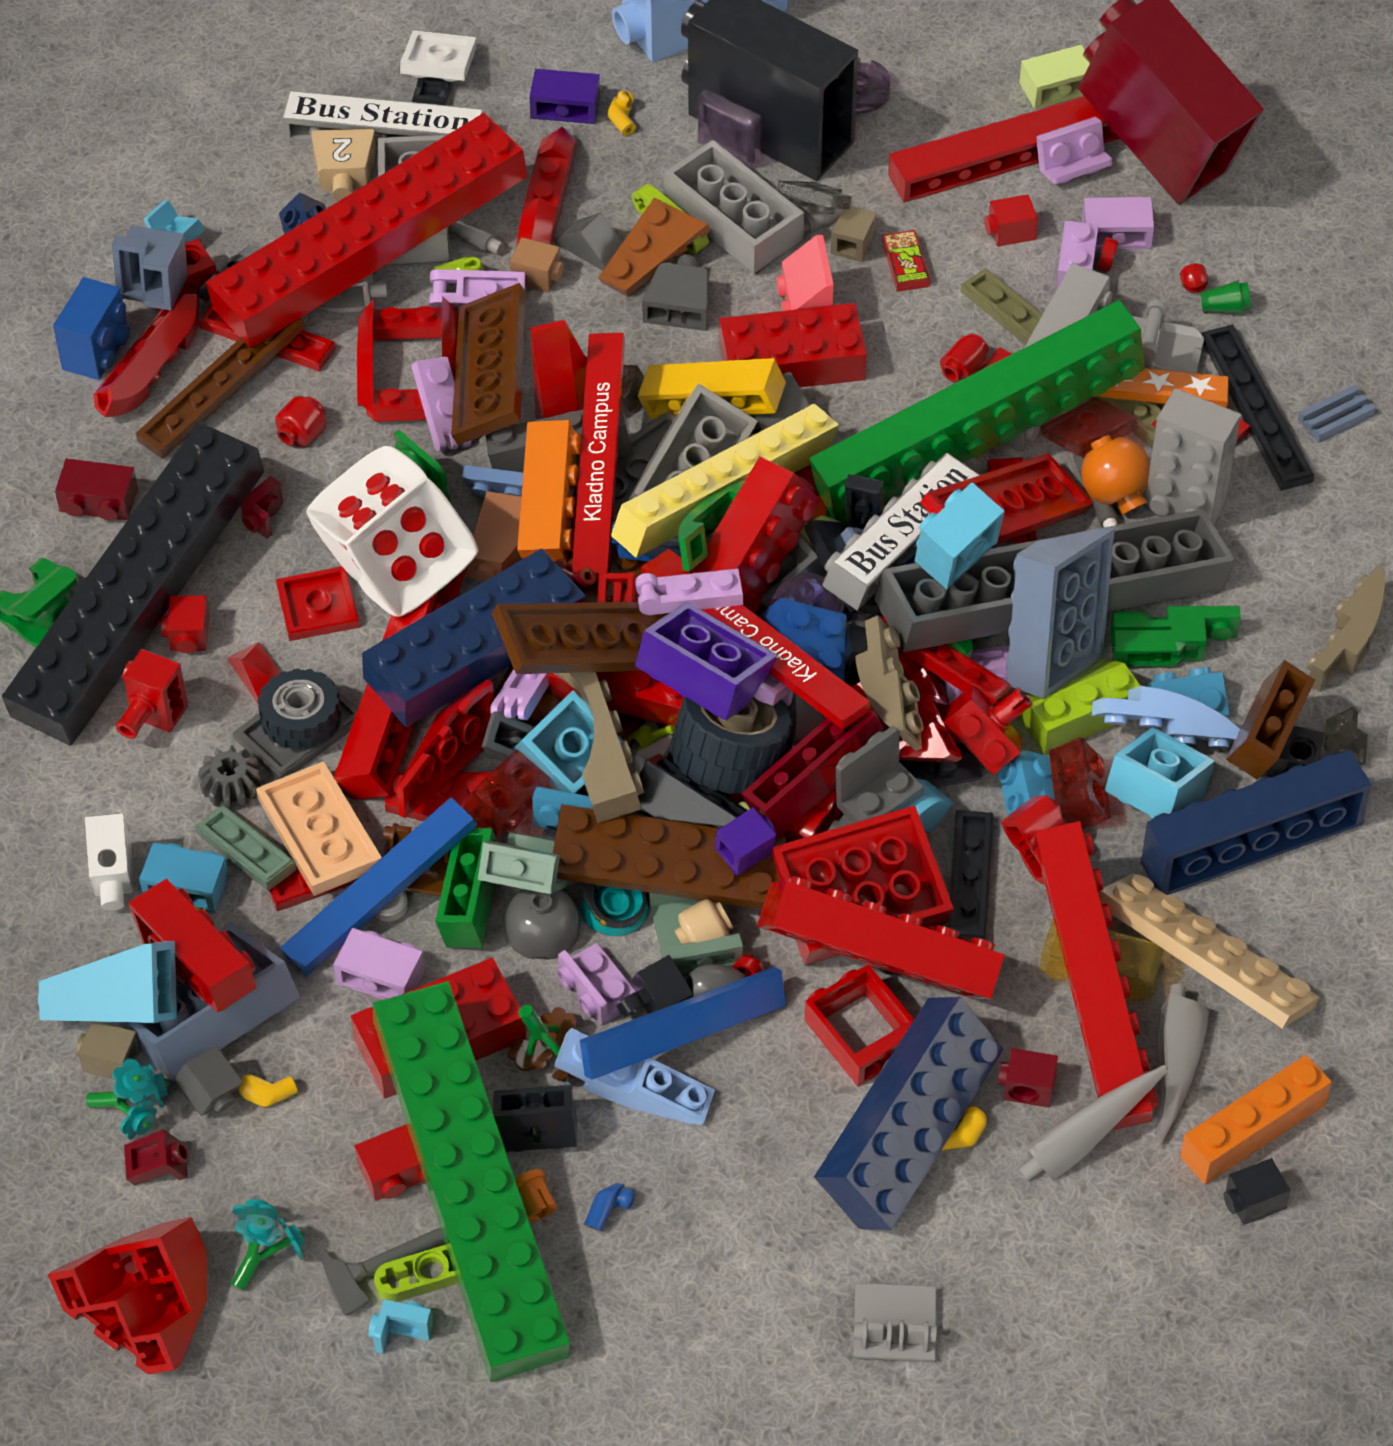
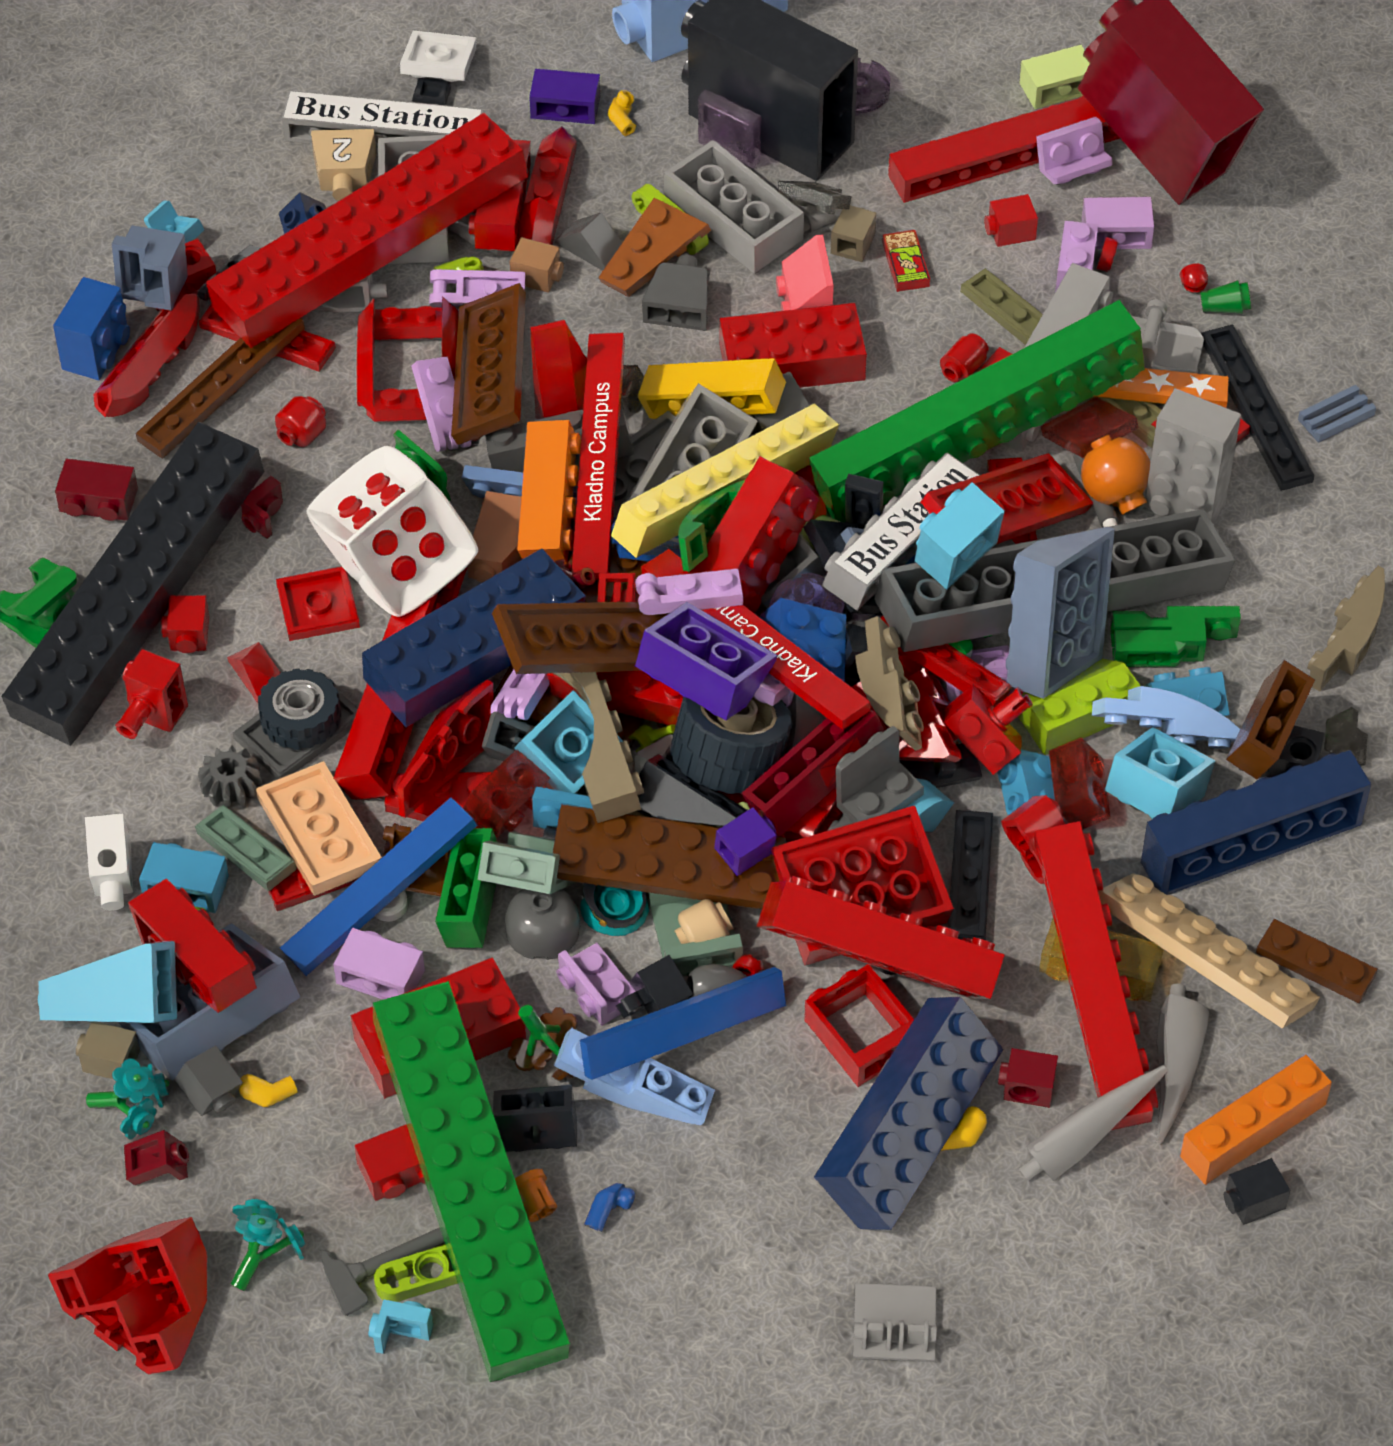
none -> red brick [469,140,531,251]
none -> reddish brown plate [1256,919,1378,1004]

